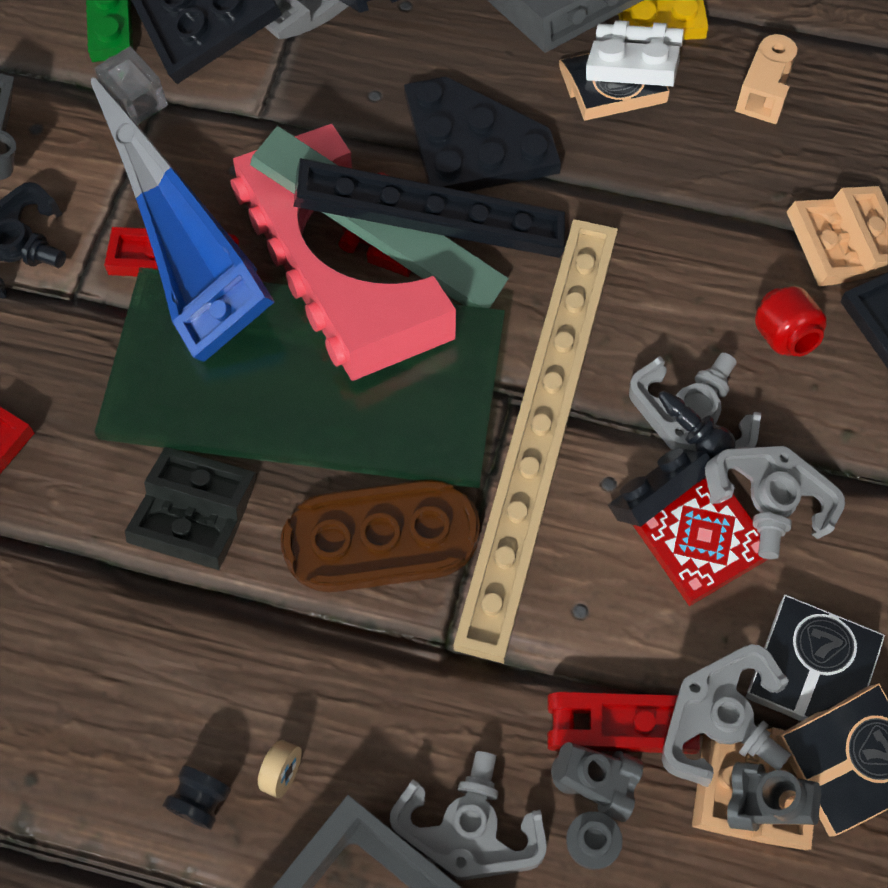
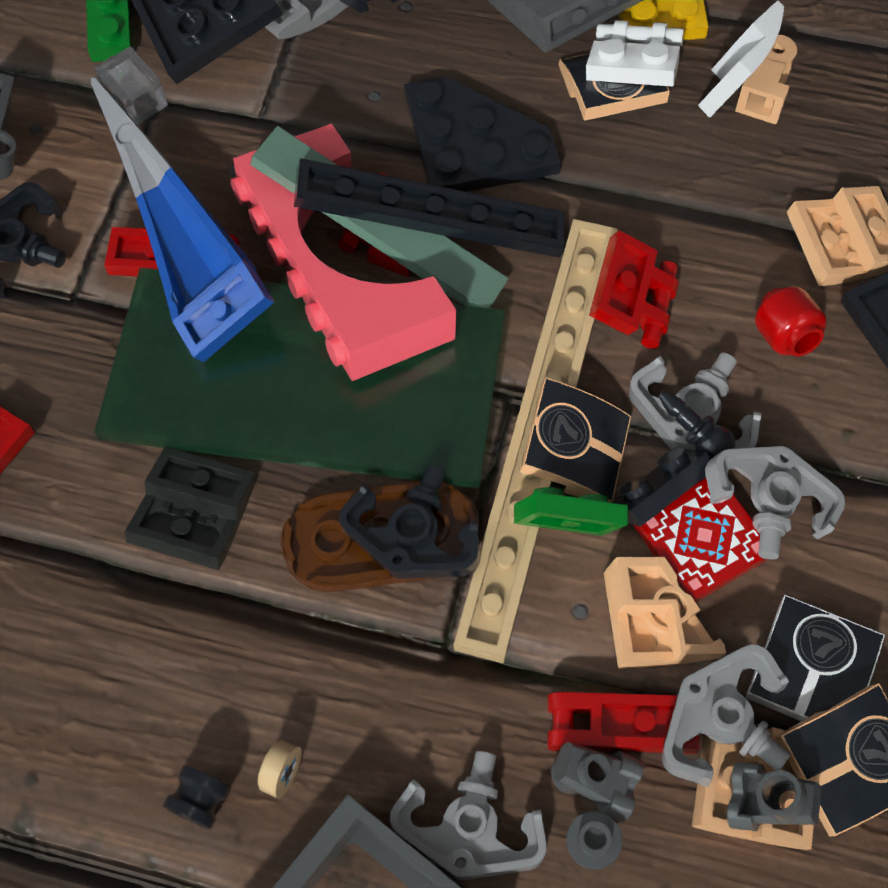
none -> black piece [339,465,480,579]
none -> green plate [514,487,628,536]
none -> black slope [520,377,631,503]
none -> red plate [589,230,679,349]
none -> light nougat slope [603,557,726,669]
none -> white slope [698,0,784,118]

